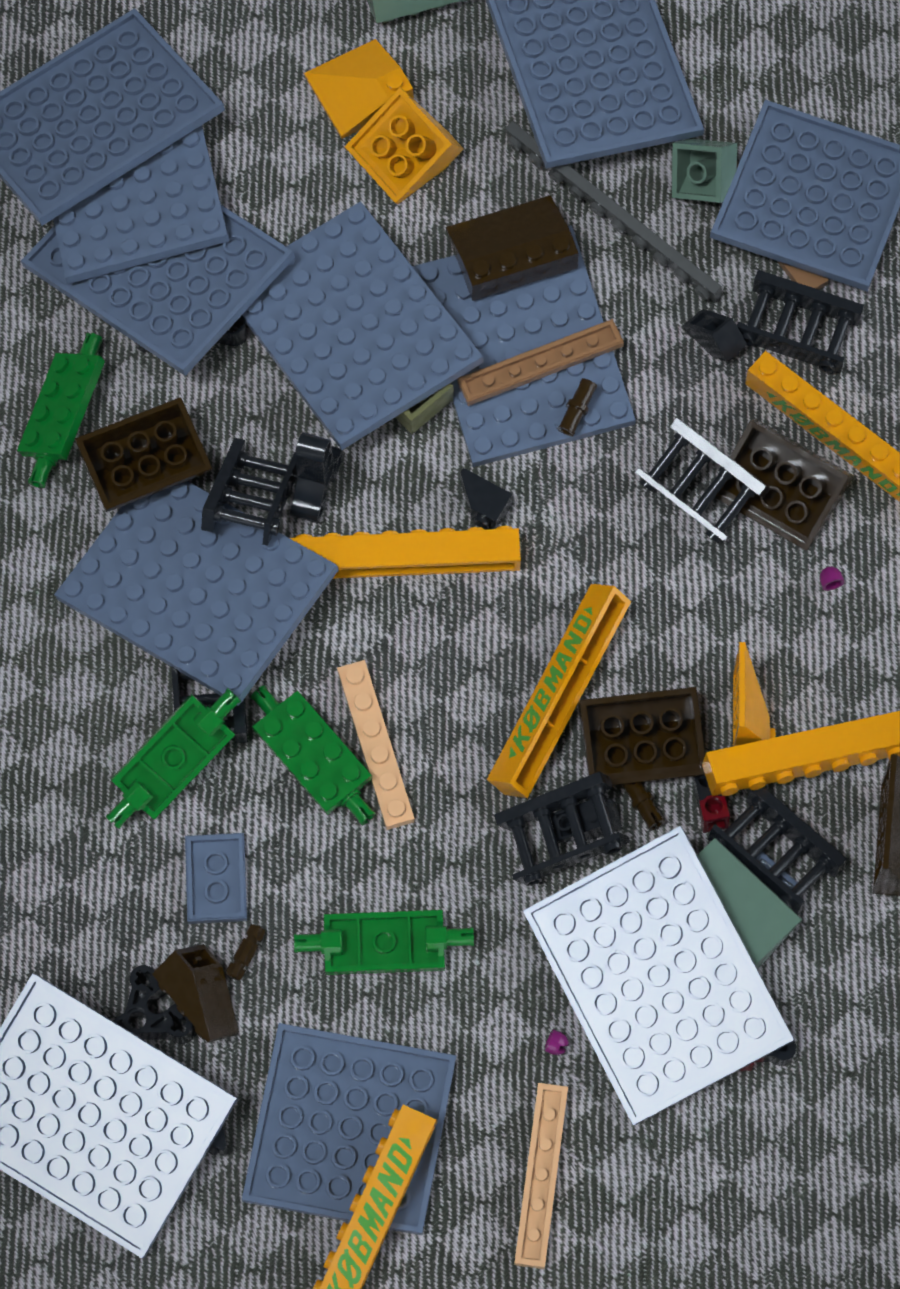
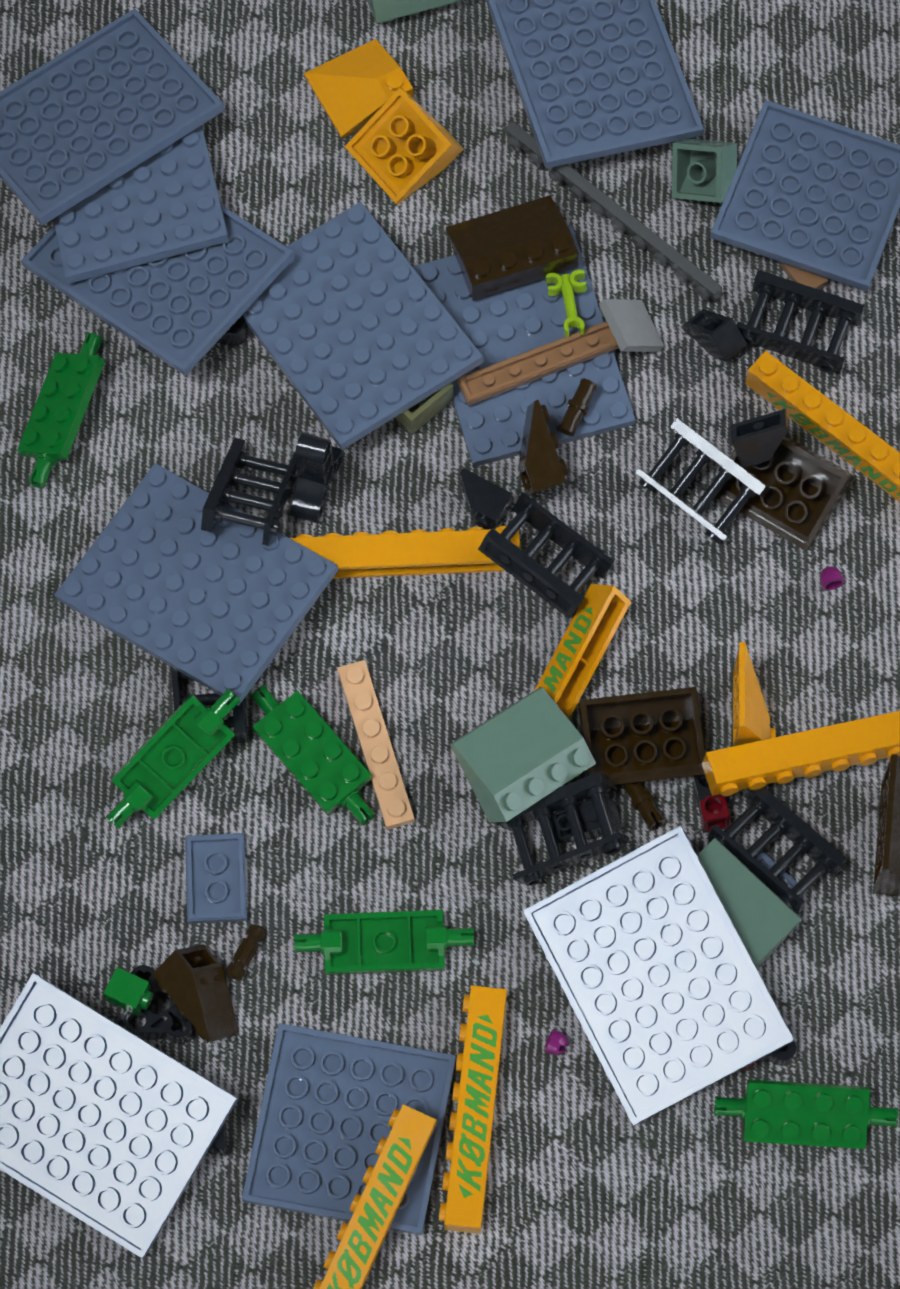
dark brown slope [75,397,213,512] -> none
light nougat plate [514,1083,568,1269] -> none
none -> green brick [103,967,153,1016]
none -> light orange brick [439,985,507,1234]
none -> sand green slope [450,687,596,822]
none -> black fence [478,492,614,619]
none -> dark brown slope [518,400,568,496]
none -> lime bar [546,269,587,337]
none -> light grey tile [599,299,665,352]
none -> green plate [714,1079,898,1149]
none -> black slope [731,409,788,468]

